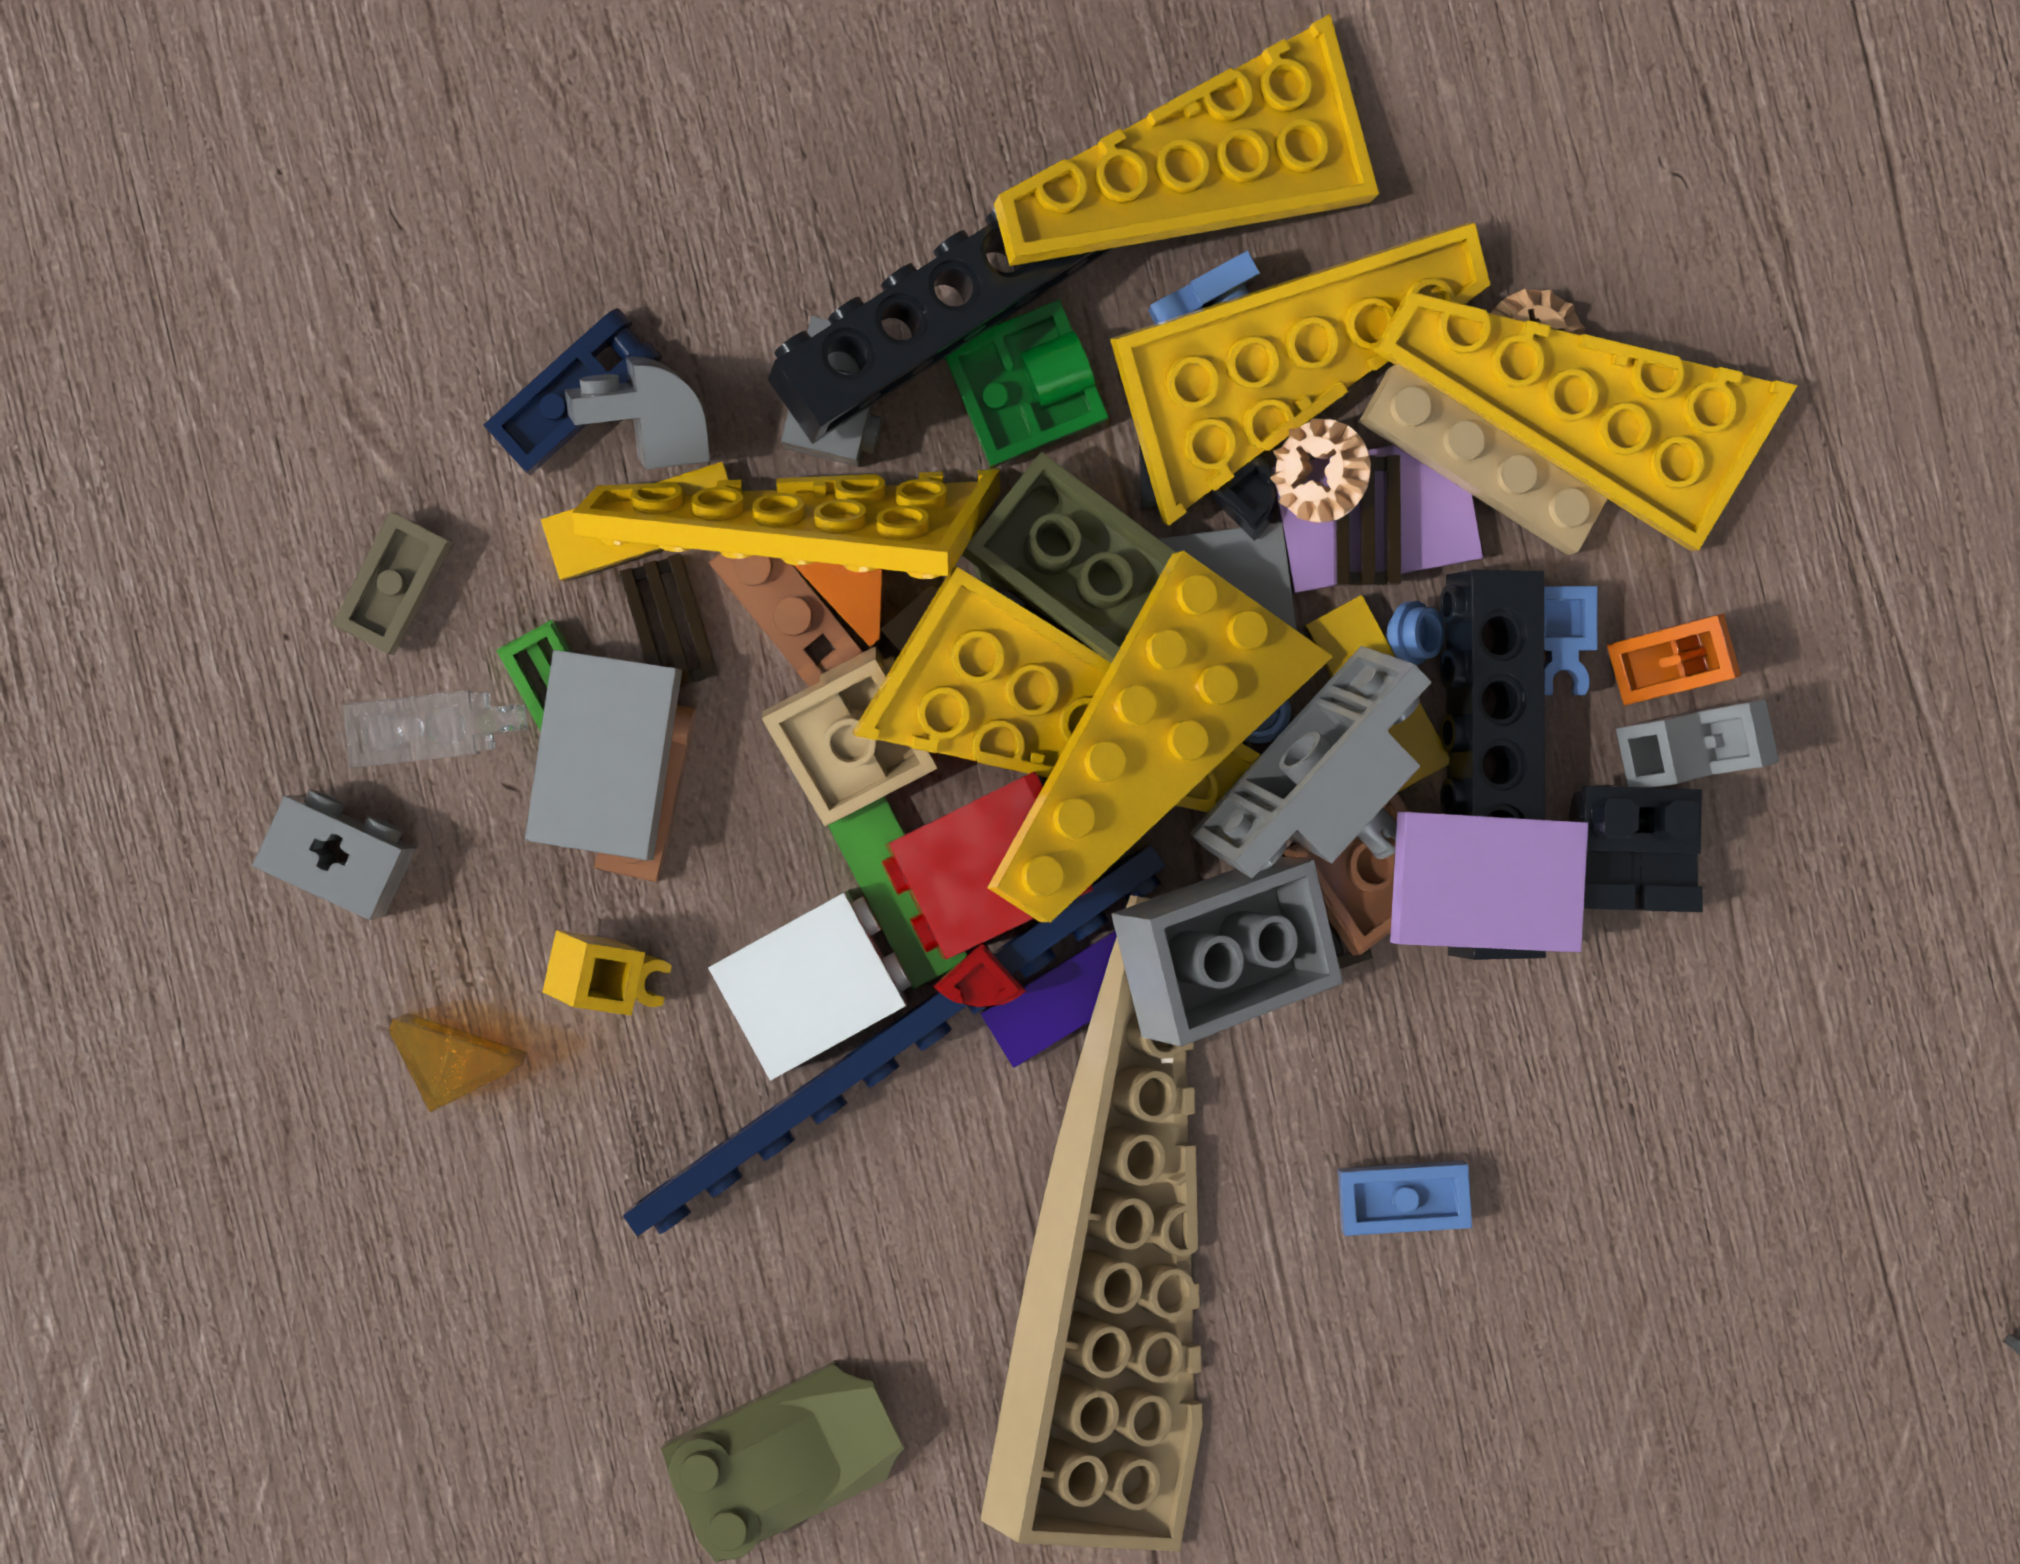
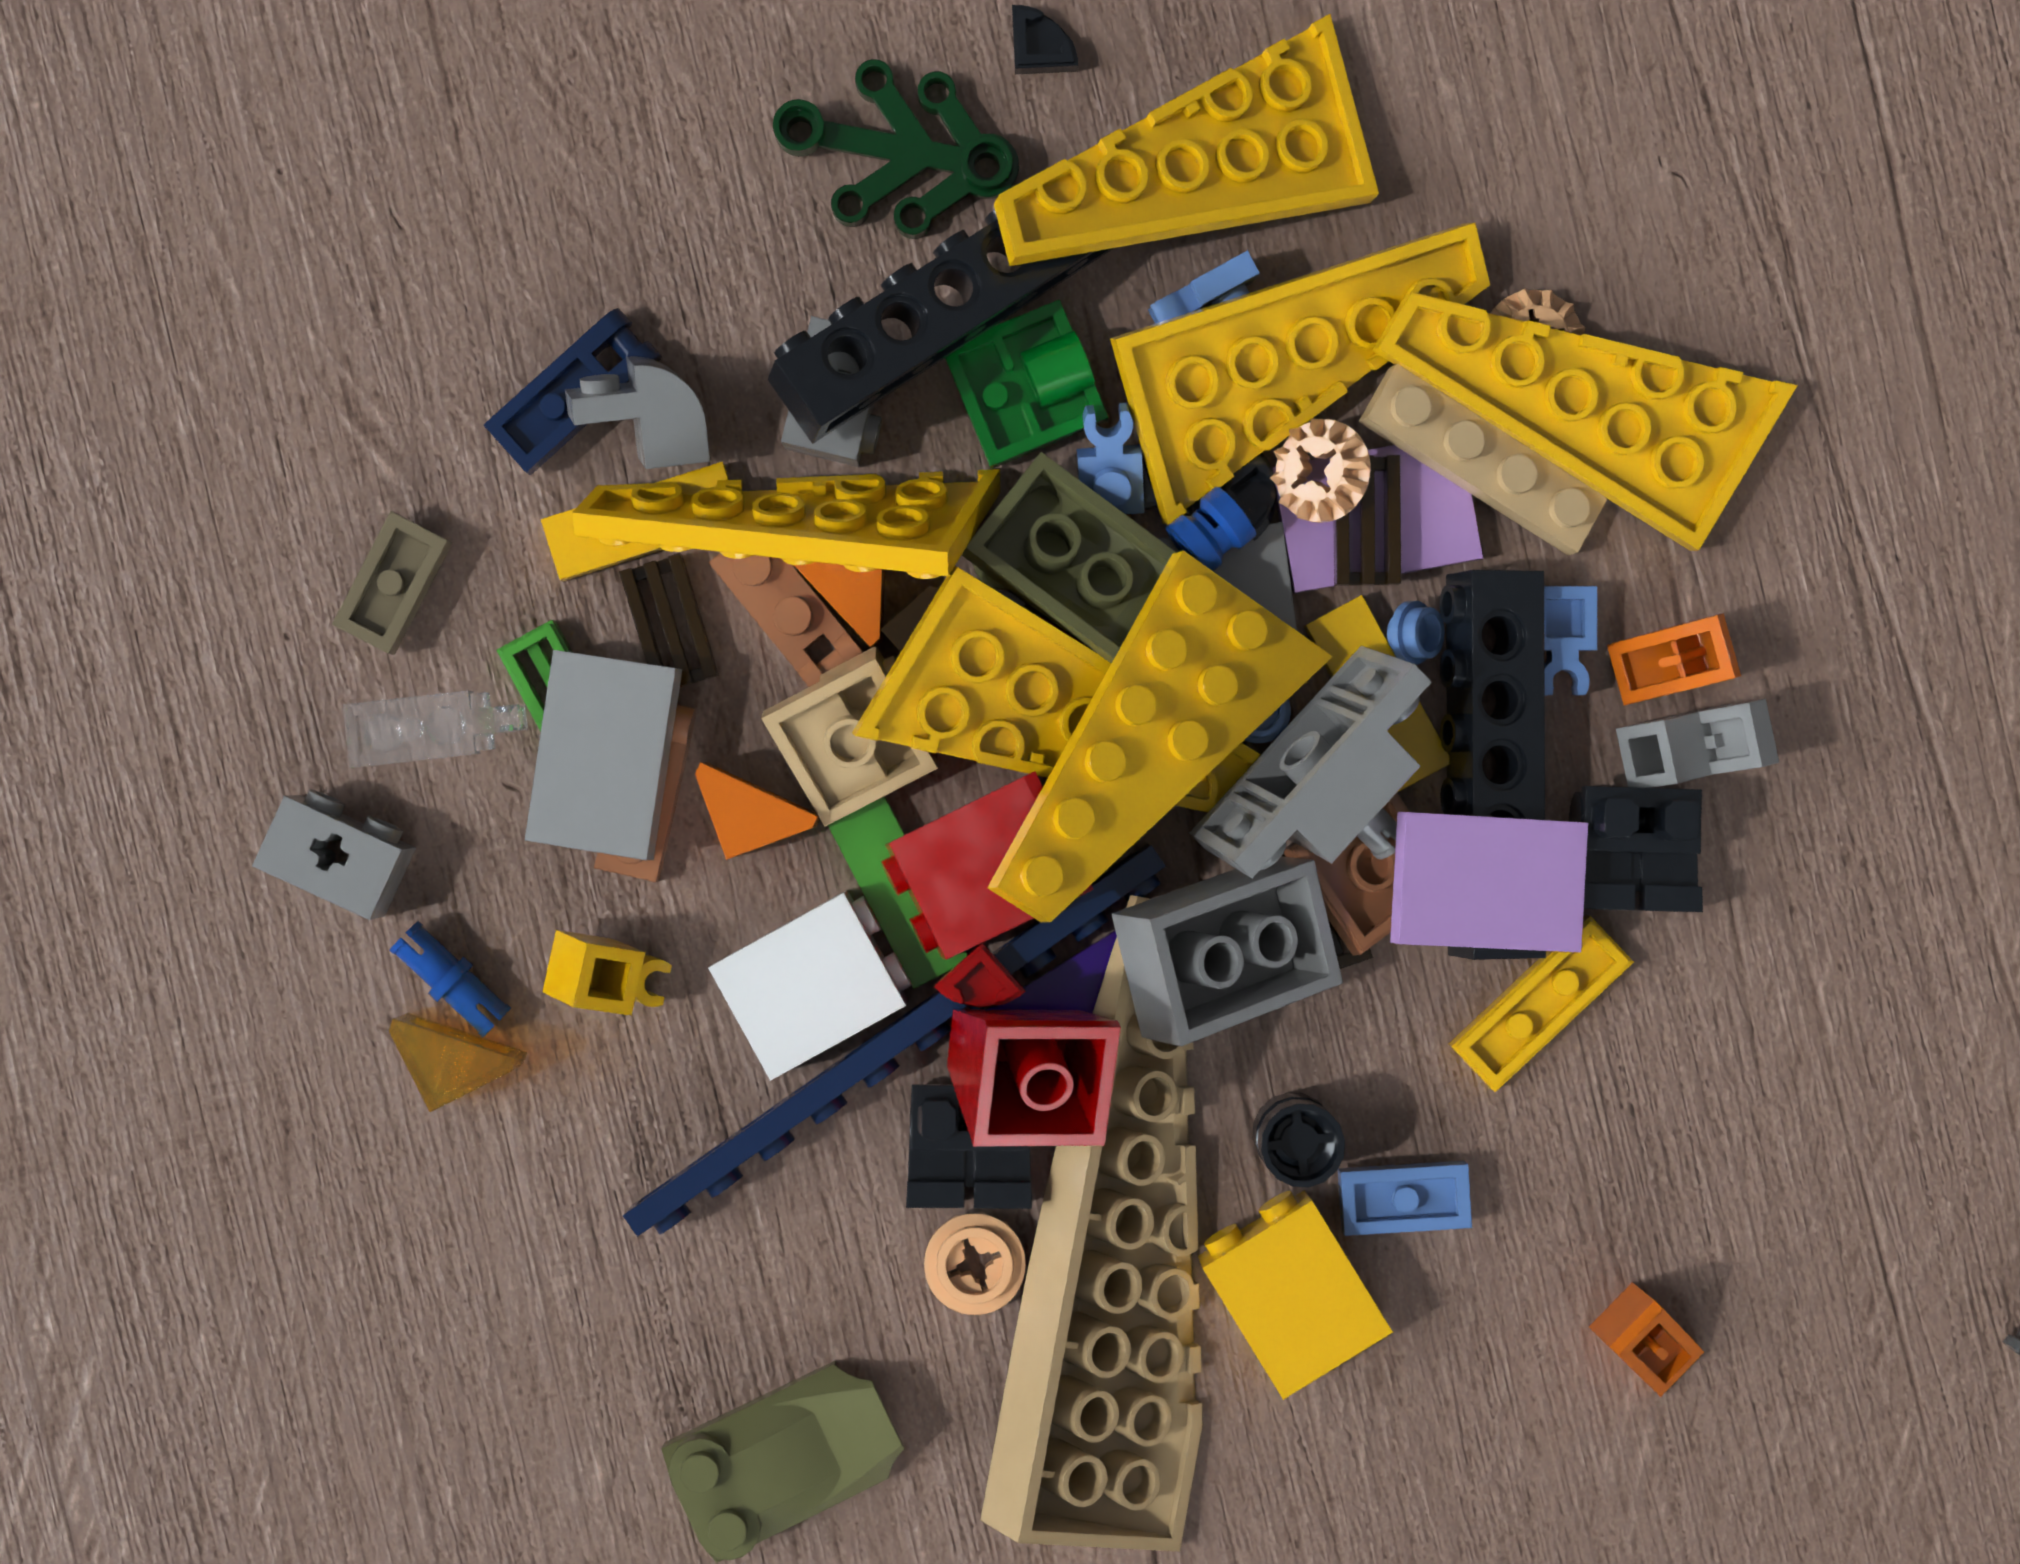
none -> blue pin [389,921,512,1038]
none -> orange slope [695,762,820,860]
none -> dark green plant [773,59,1019,239]
none -> black hips [906,1084,1032,1209]
none -> light nougat gear [924,1211,1026,1315]
none -> red slope [947,1009,1121,1147]
none -> black tile [1012,5,1079,75]
none -> medium blue plate [1076,402,1144,515]
none -> blue wheel [1166,487,1257,571]
none -> yellow brick [1198,1190,1393,1400]
none -> black wheel [1252,1092,1345,1188]
none -> yellow tile [1448,915,1634,1092]
none -> orange slope [1589,1282,1704,1397]

